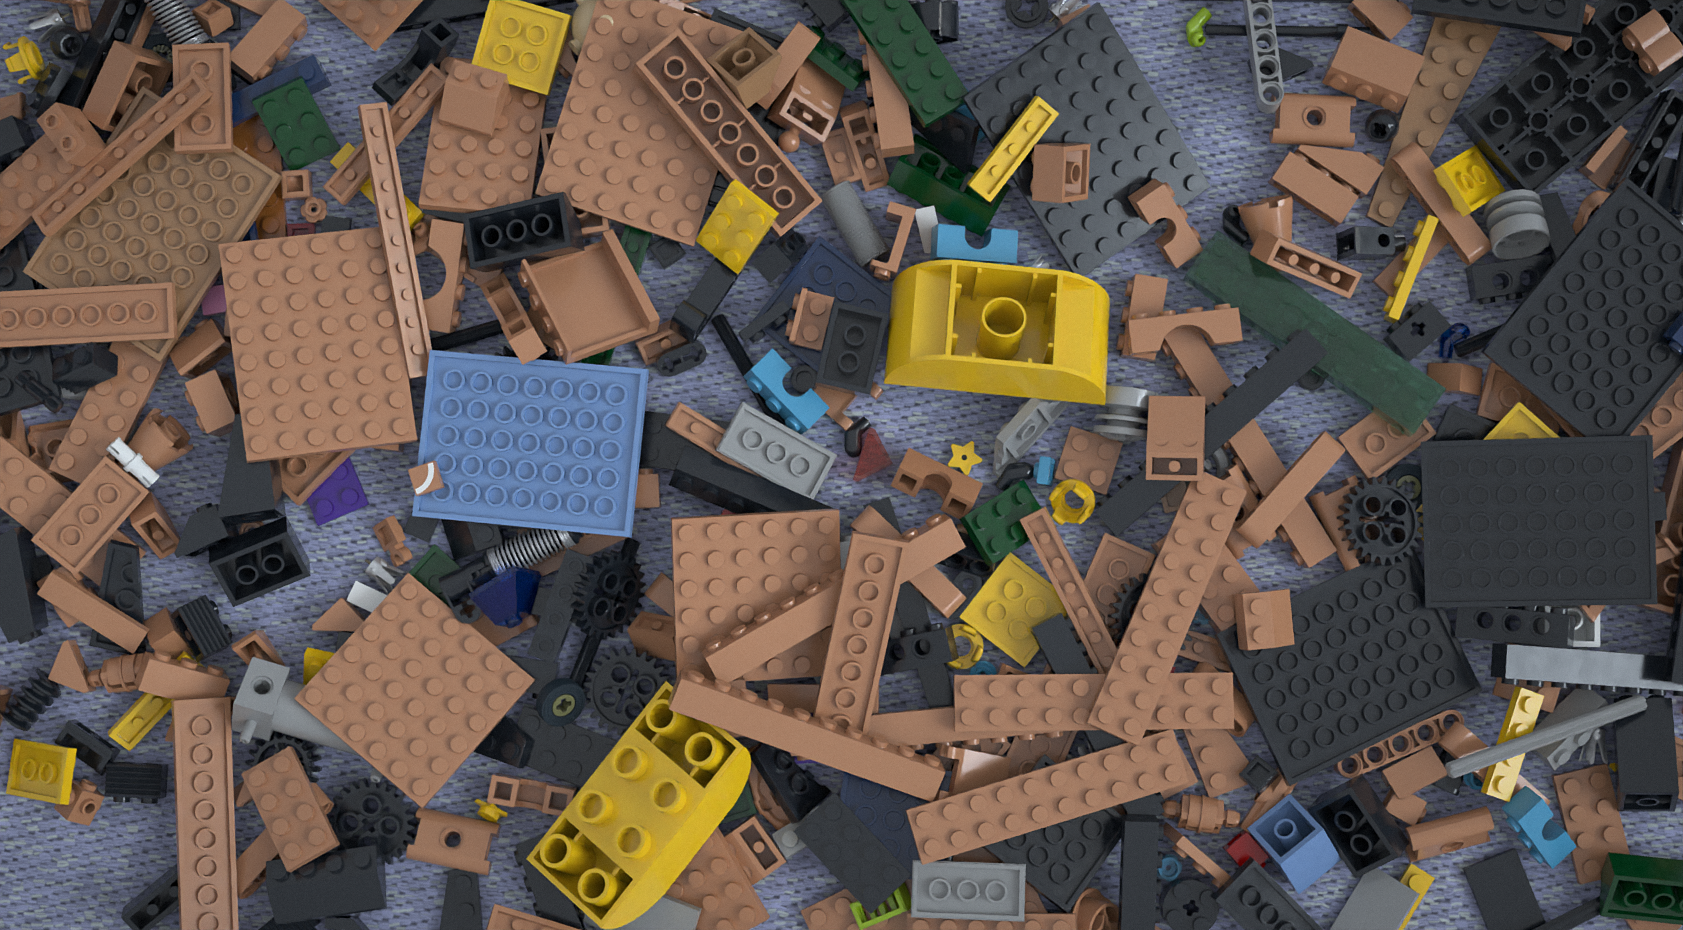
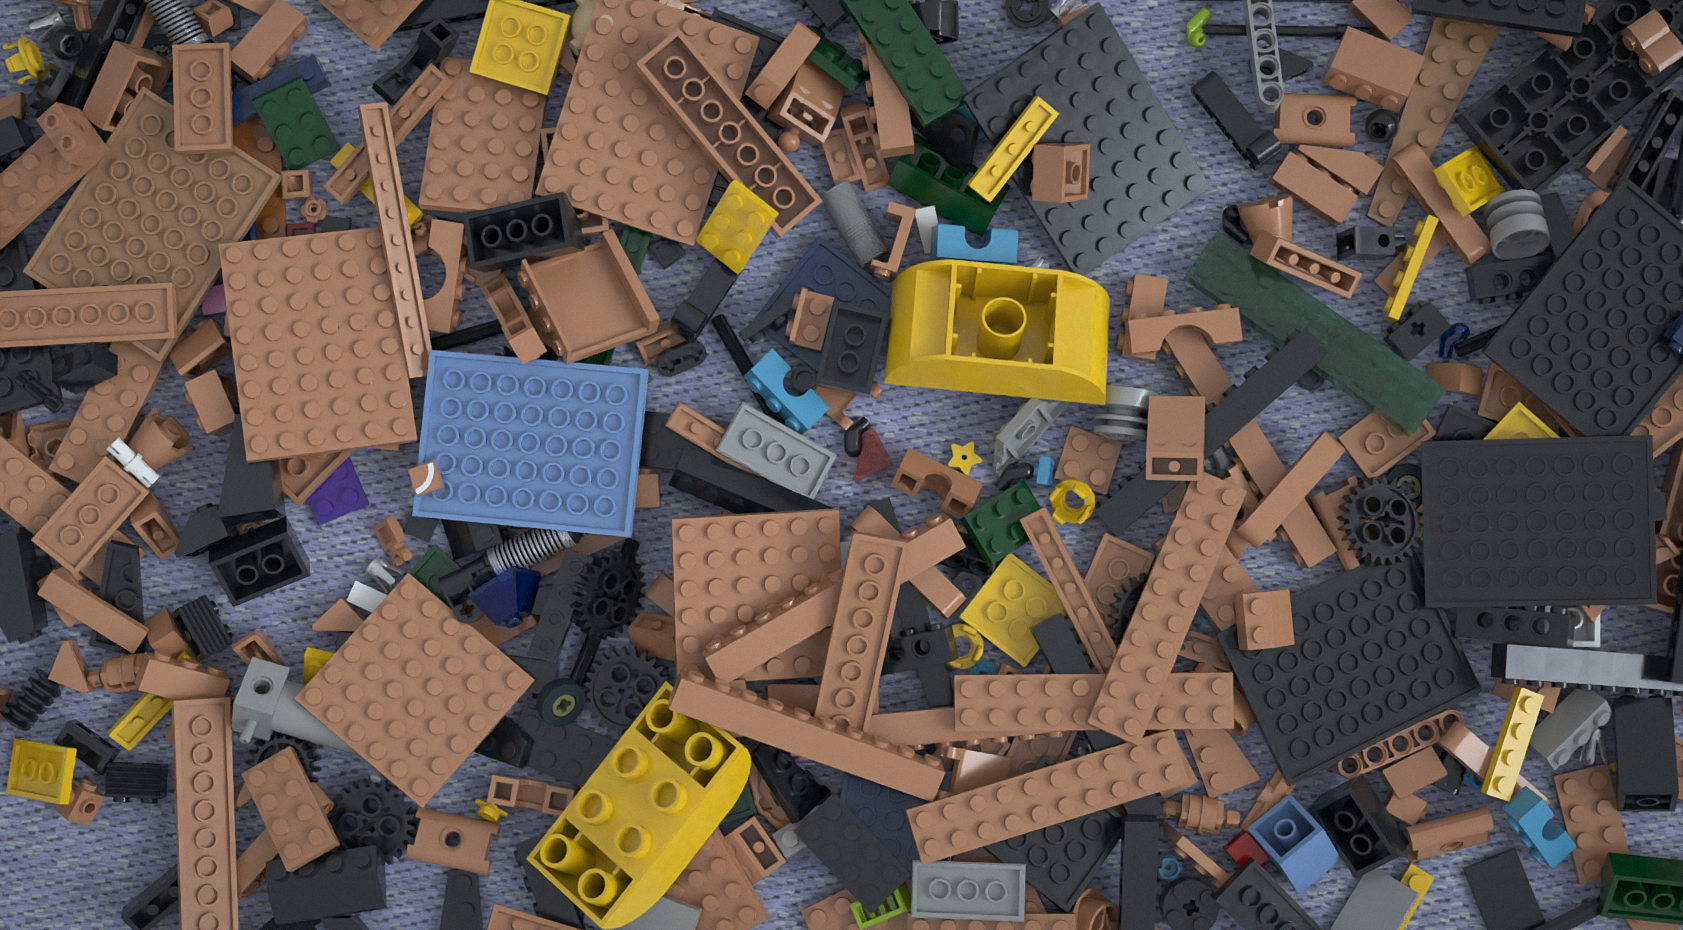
nougat plate [31,71,213,237] -> none
nougat slope [439,59,510,137] -> none
medium nougat slope [706,27,782,109] -> none
black brick [752,228,809,283] -> none
nougat arch [1128,178,1203,269] -> none
black tile [1239,755,1279,795] -> none
light grey axle [1445,695,1647,778] -> none
none -> black beam [1190,71,1283,171]

